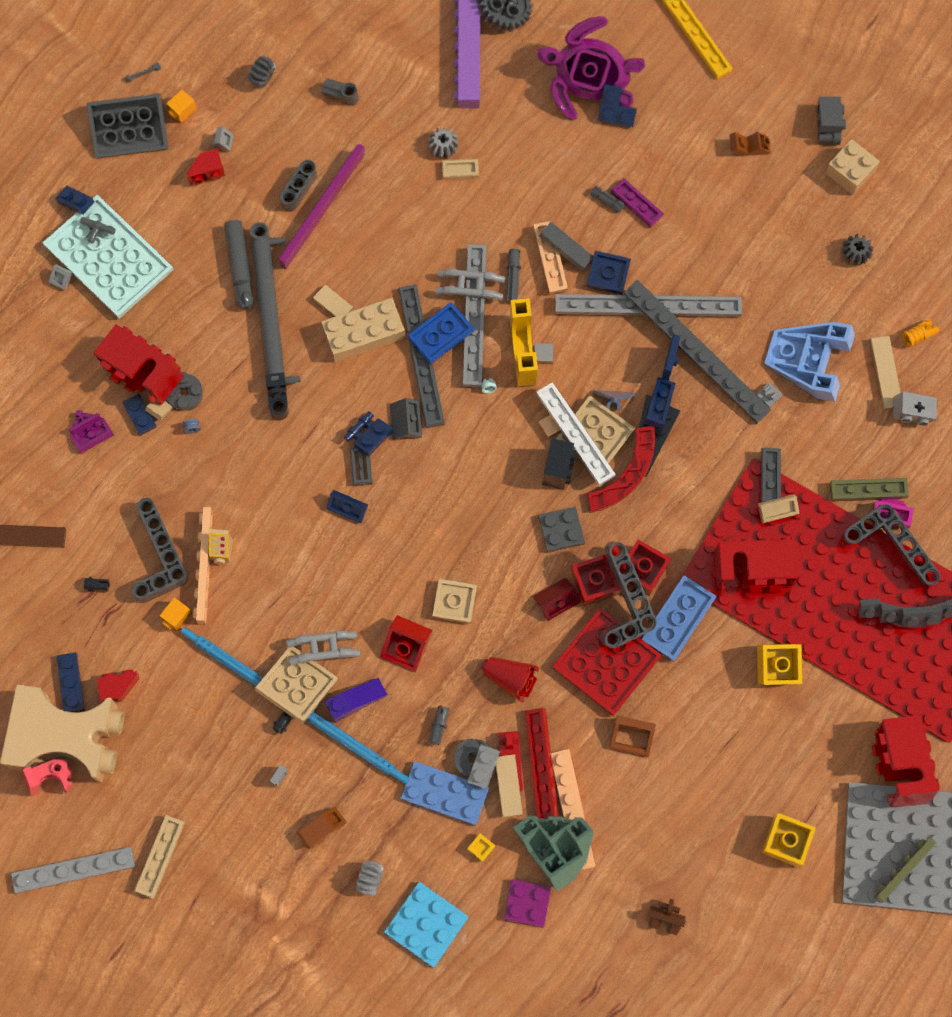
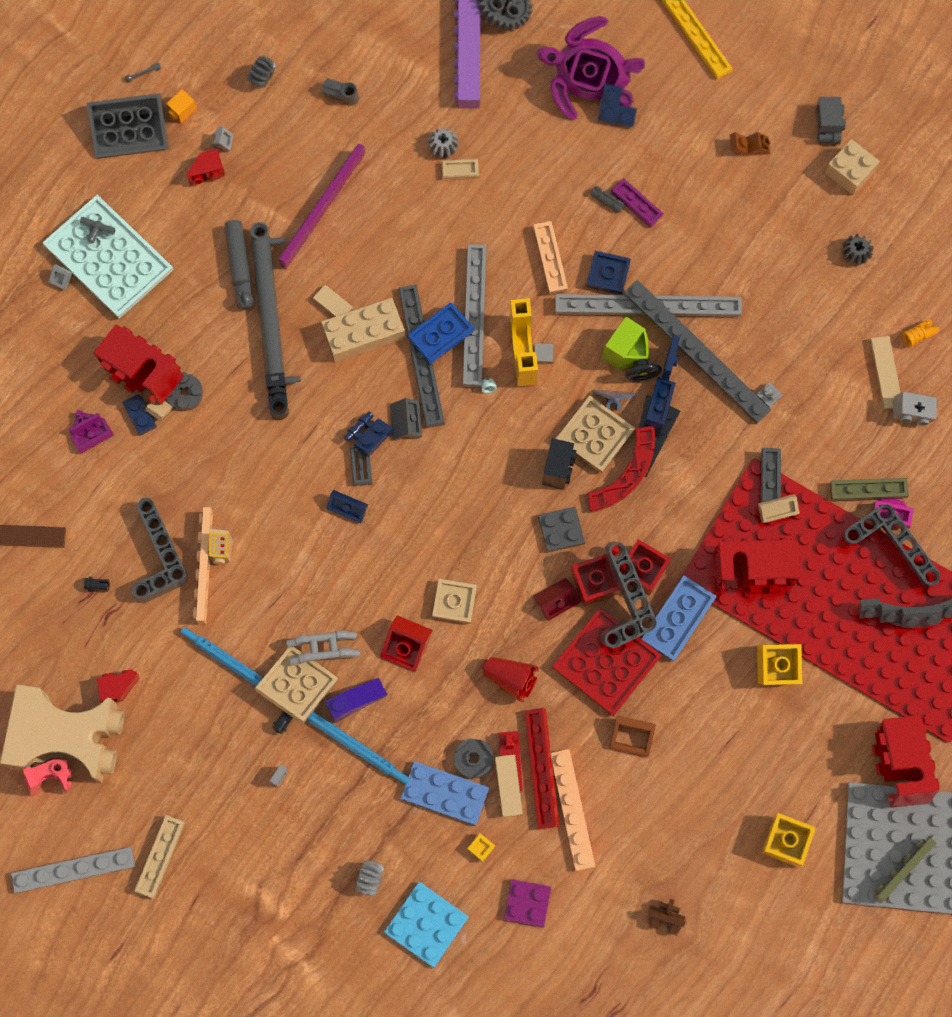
dark blue plate [55,185,95,215] -> none
dark blue plate [57,652,85,713] -> none
light orange brick [160,598,192,631] -> none
sand blue bush [182,419,201,434] -> none
dark grey beam [280,160,317,212] -> none
dark orange slope [297,807,347,849] -> none
dark grey axle [429,705,450,746] -> none
light grey piece [436,269,505,301] -> none
light grey plate [468,745,500,789] -> none
dark grey axle [507,249,521,303] -> none
sand green brick [513,816,594,892] -> none
white plate [536,382,615,486] -> none
light nougat tile [538,415,561,438] -> none
dark grey tile [539,221,593,271] -> none
light blue wedge [764,322,855,402] -> none
none -> lime piece [602,317,662,381]

